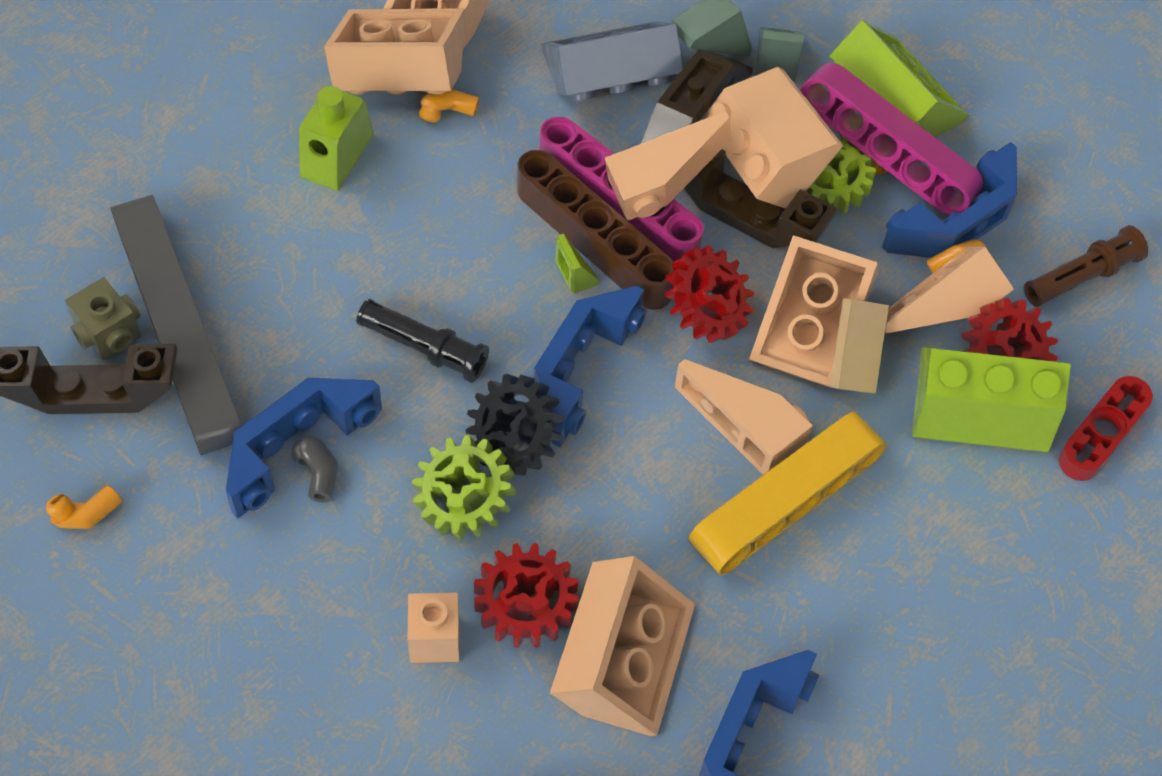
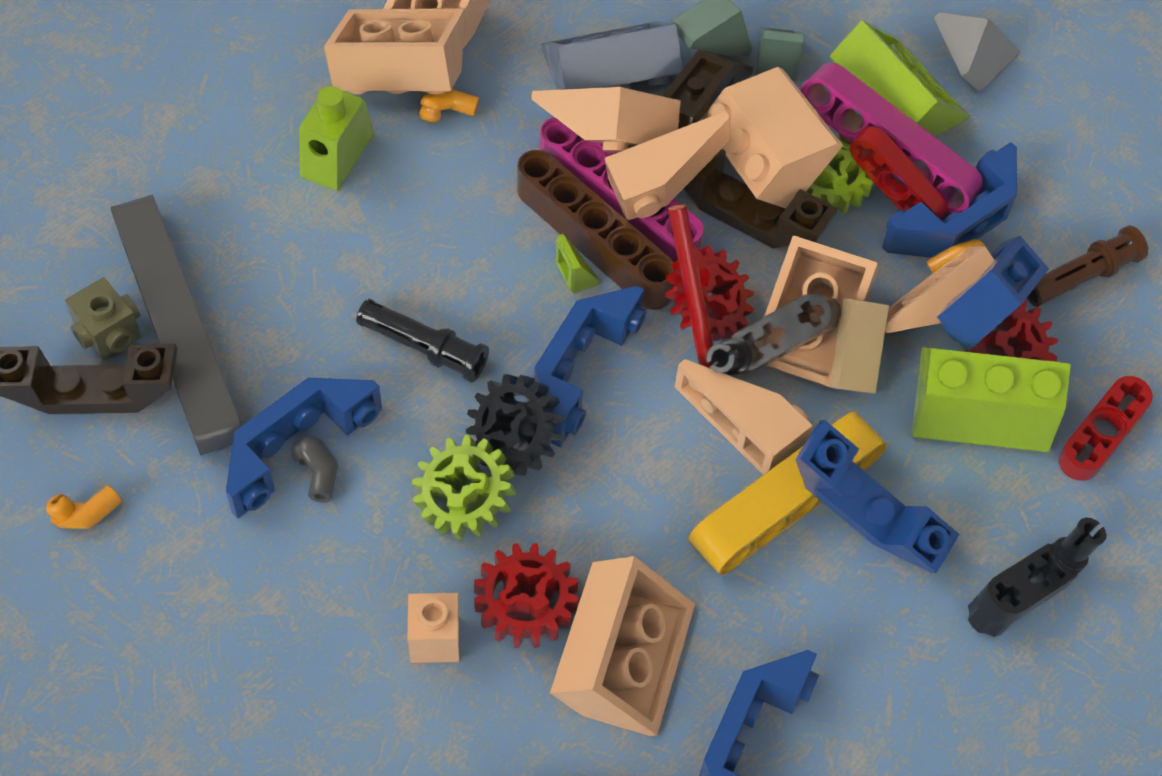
none -> light nougat slope [531,87,681,153]
none -> red bar [668,205,714,368]
none -> black beam [706,294,841,375]
none -> blue slope [795,420,960,573]
none -> red beam [849,127,949,221]
none -> light grey slope [933,12,1020,92]
none -> blue slope [937,236,1049,351]
none -> black beam [968,517,1107,637]

